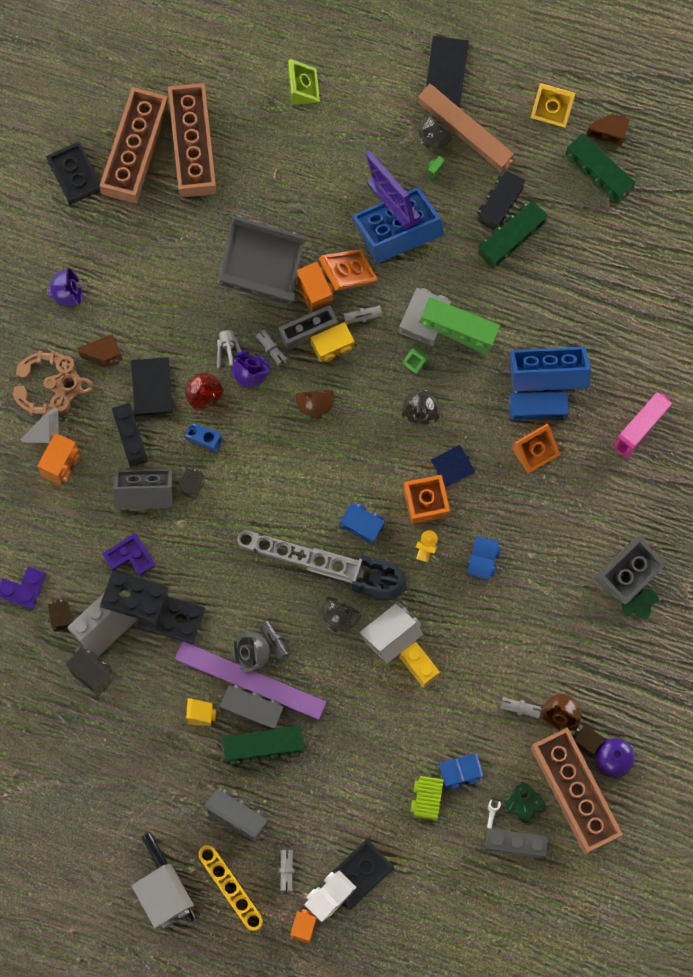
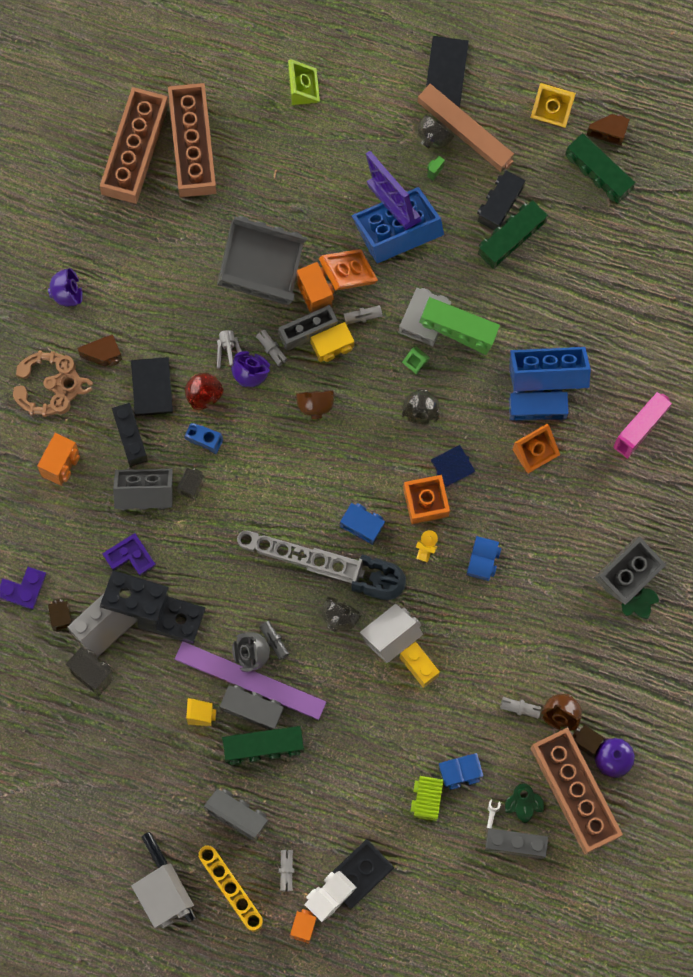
light grey slope [20,407,59,443] -> none
black tile [46,141,101,205] -> none

